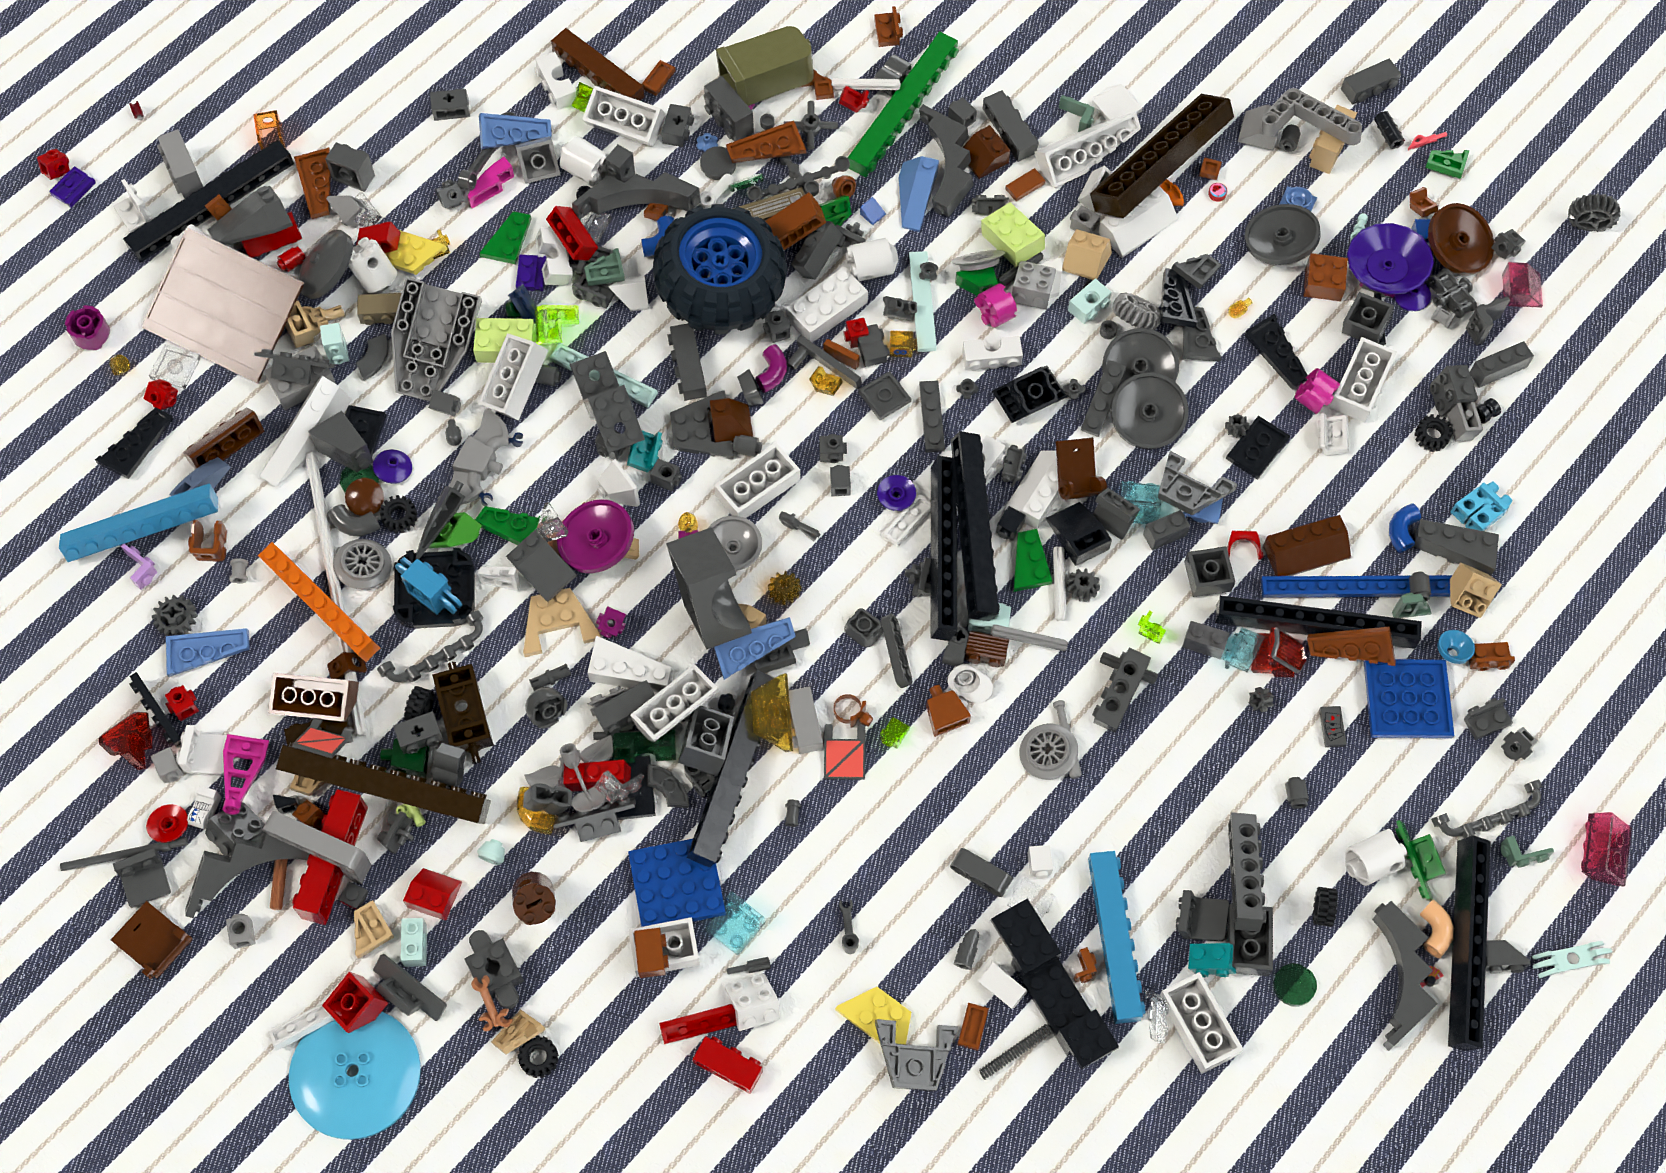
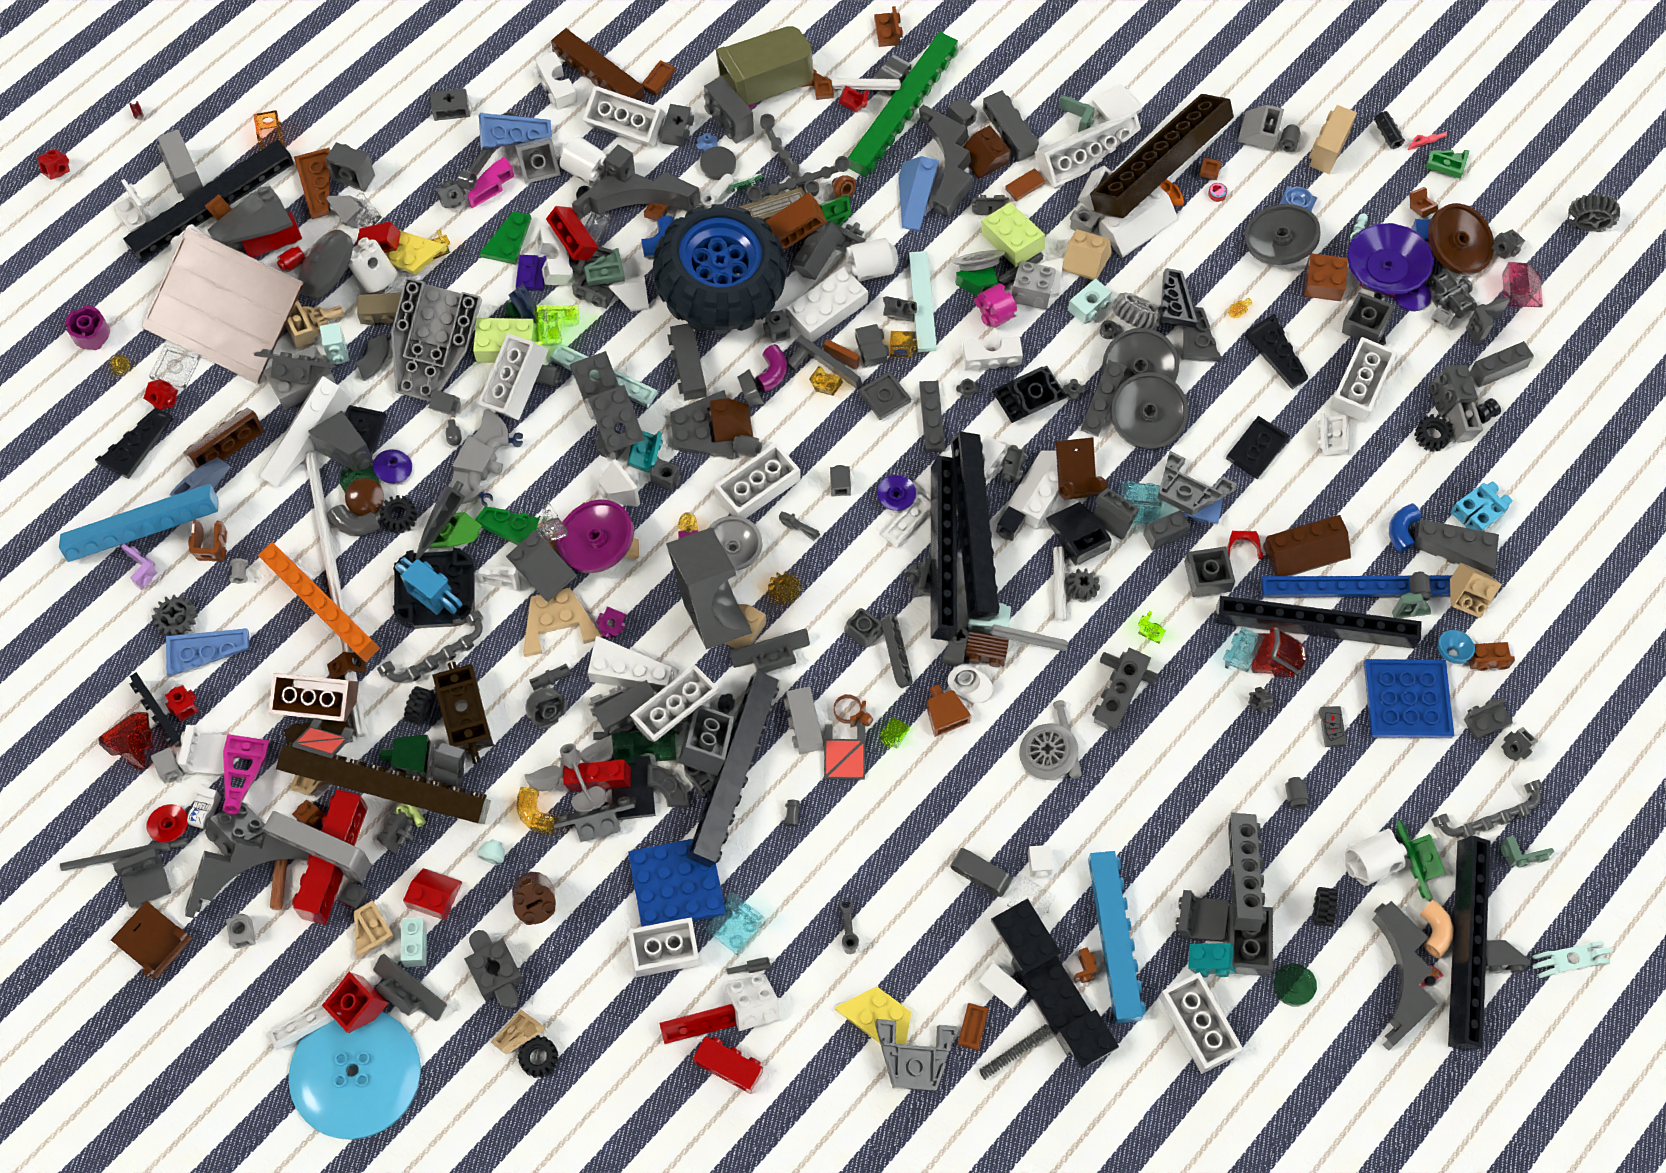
dark purple plate [49,166,96,208] -> none
black slope [273,795,300,814] -> none
light grey piece [333,539,392,589] -> none
dark grey brick [393,711,443,754] -> none
nougat bar [471,975,513,1031] -> none
dark grey brick [523,783,572,815] -> none
clear neon green bracket [572,82,593,113] -> none
clear bracket [594,771,644,804] -> none
dark orange brick [634,927,669,978] -> none
medium blue wing [714,617,796,680] -> none
dark orange wing [726,120,807,163] -> none
clear yellow wing [751,673,793,752] -> none
dark grey bar [784,101,838,150] -> none
dark grey brick [819,434,847,463] -> none
red bracket [843,318,869,349] -> none
slope [860,197,886,225] -> none
dark grey plate [919,262,938,281] -> none
dark grey hinge [953,929,979,970] -> none
green wing [1013,529,1052,592] -> none
clear wing [1145,991,1169,1043] -> none
dark grey wing [1171,254,1222,290] -> none
flat silver brick [1182,621,1230,659] -> none
dark grey gear [1225,413,1249,438] -> none
light grey beam [1262,88,1362,145] -> none
dark pink brick [1294,368,1340,414] -> none
dark orange wing [1307,627,1396,666] -> none
dark grey brick [1341,58,1401,105] -> none
clear pink slope [1581,812,1632,887] -> none

